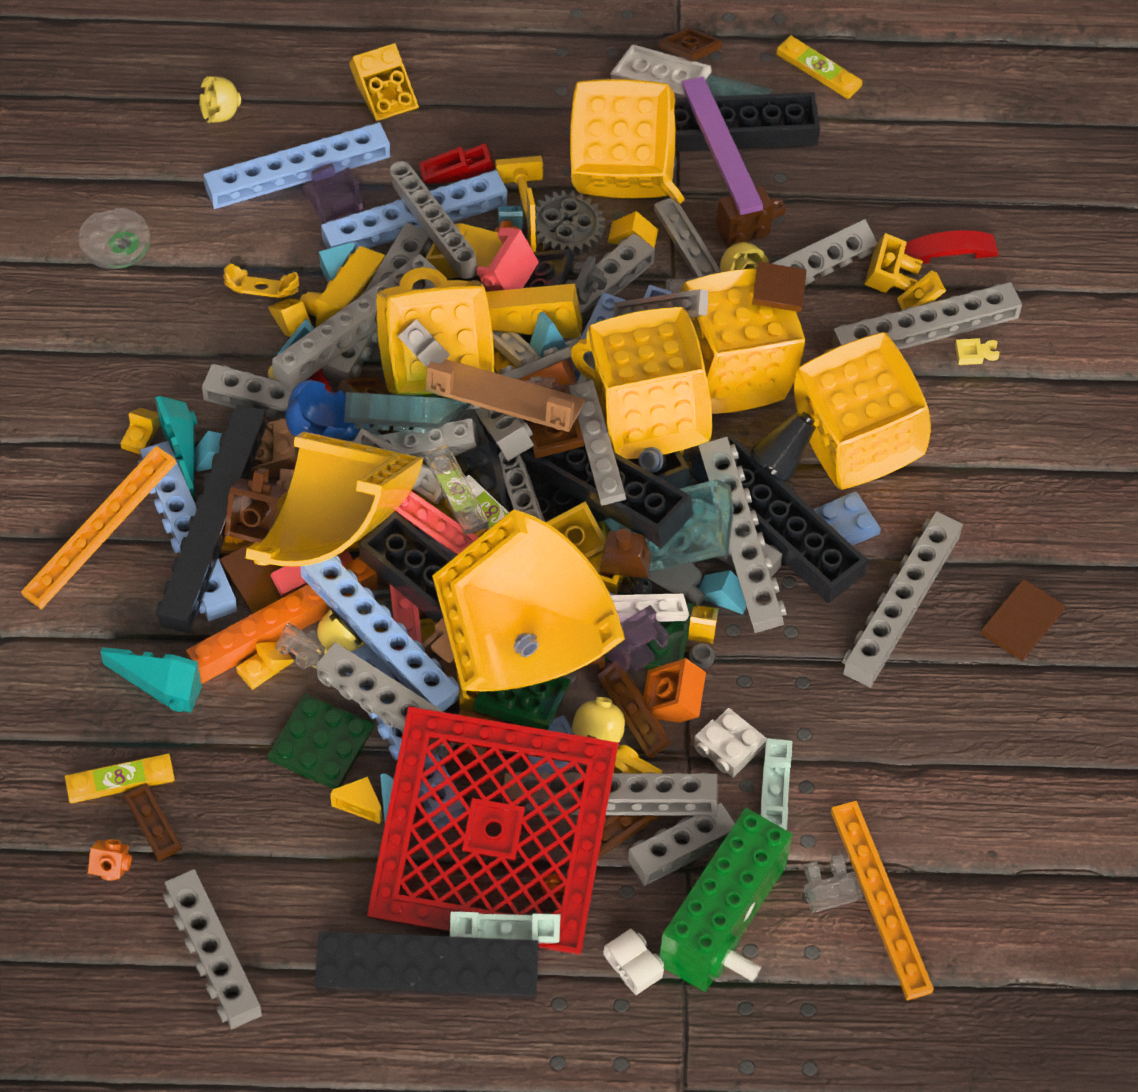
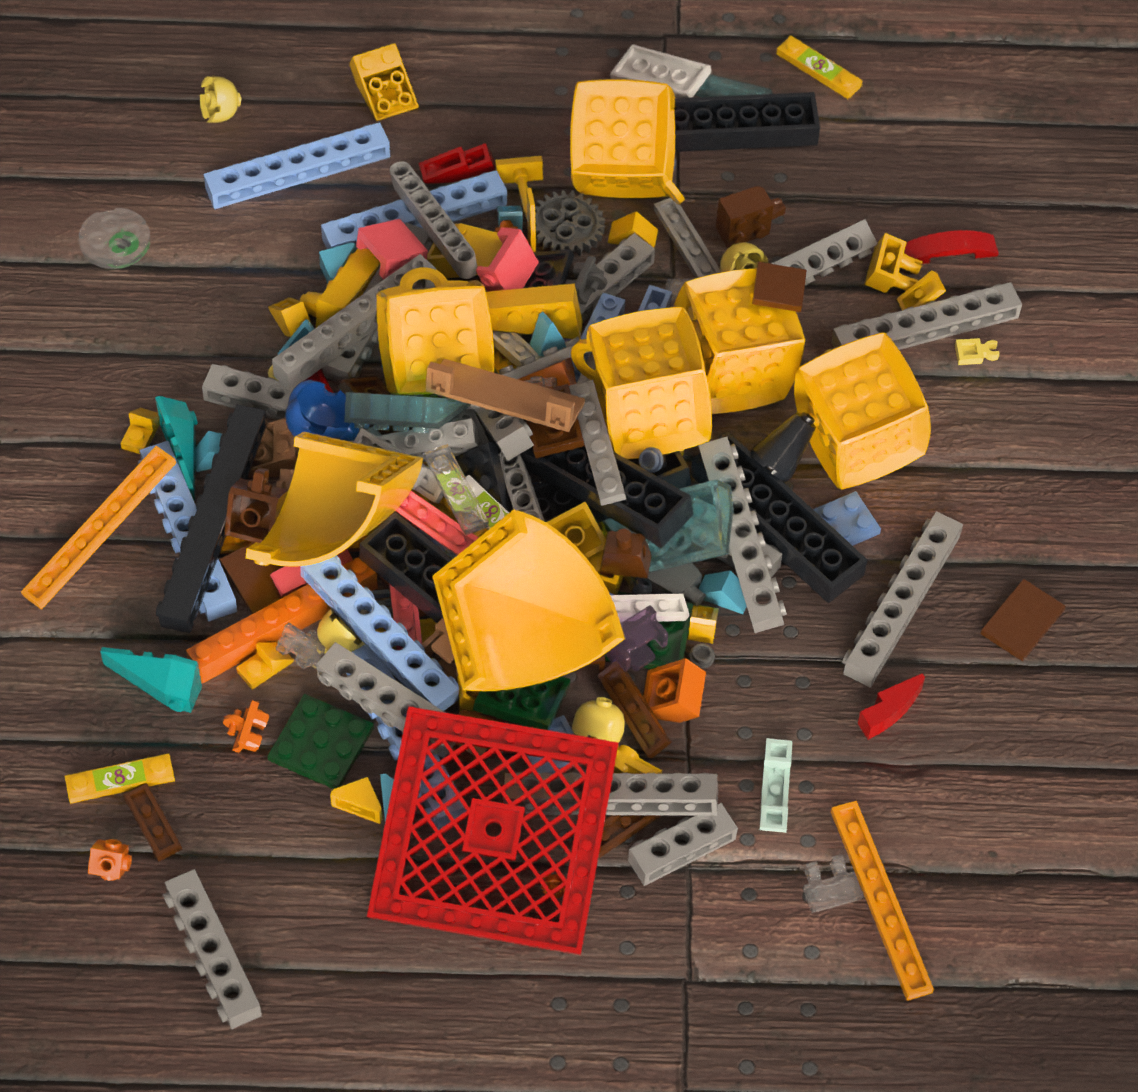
yellow piece [223,263,299,298] -> none
clear purple panel [302,163,365,224] -> none
black brick [315,931,539,1000] -> none
light grey slope [397,318,450,367] -> none
light aqua slope [450,912,560,944] -> none
sand blue plate [514,633,539,657] -> none
white brick [603,929,664,995] -> none
light grey plate [613,289,709,318] -> none
reddish brown tile [658,28,722,62] -> none
green piece [660,808,793,993] -> none
medium lavender tile [682,76,763,215] -> none
white plate [694,708,766,778] -> none
none -> orange hips [223,700,270,753]
none -> coral panel [356,219,428,279]
none -> red slope [858,673,925,740]

